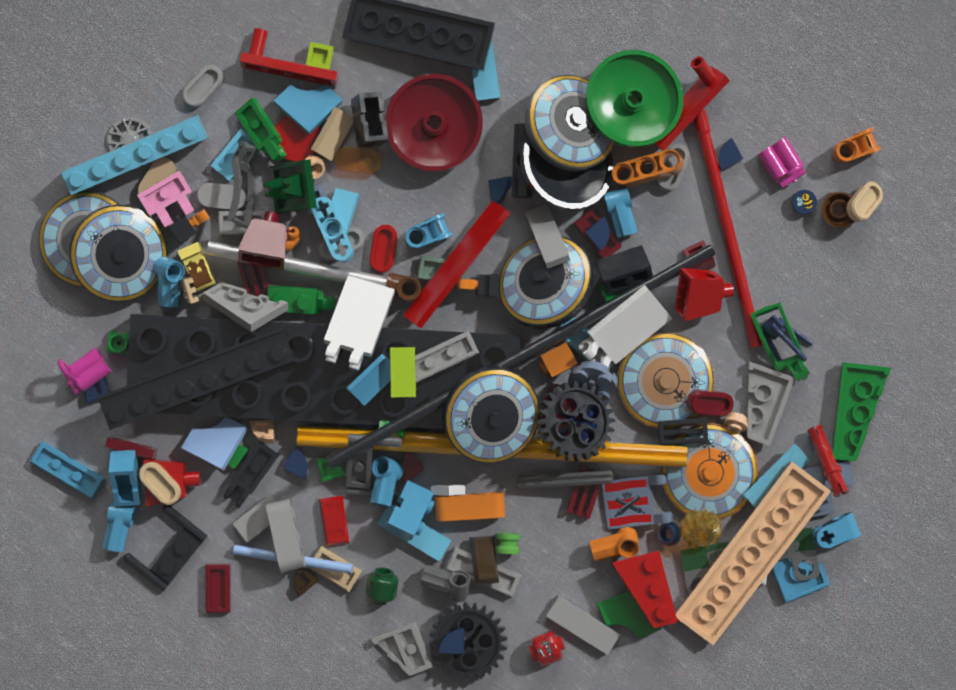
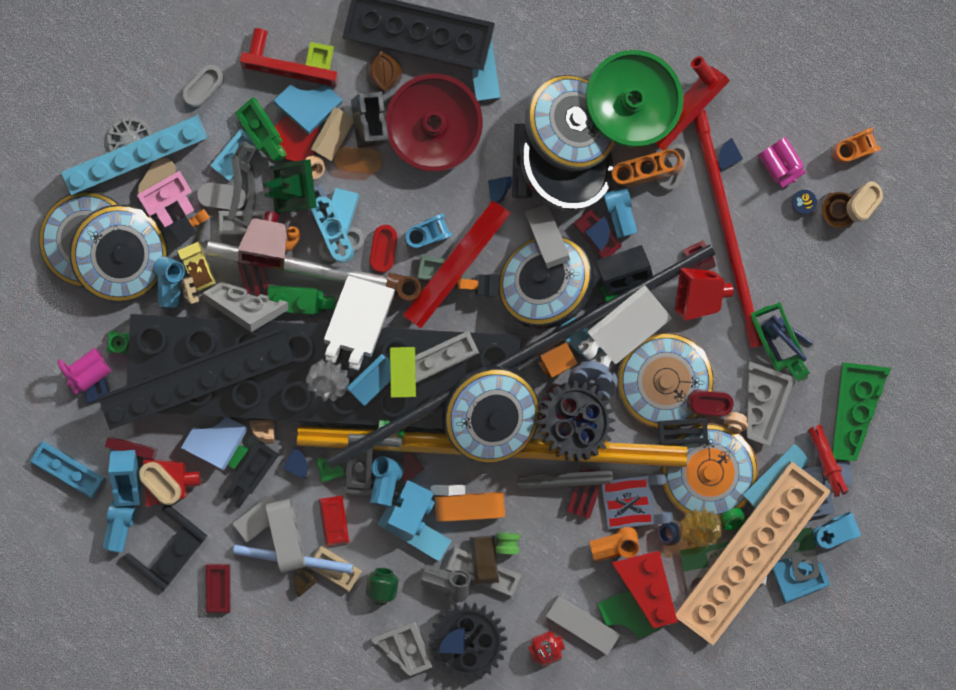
none -> clear gear [306,359,349,402]
none -> reddish brown hat [366,52,402,93]
none -> green tile [720,508,746,531]

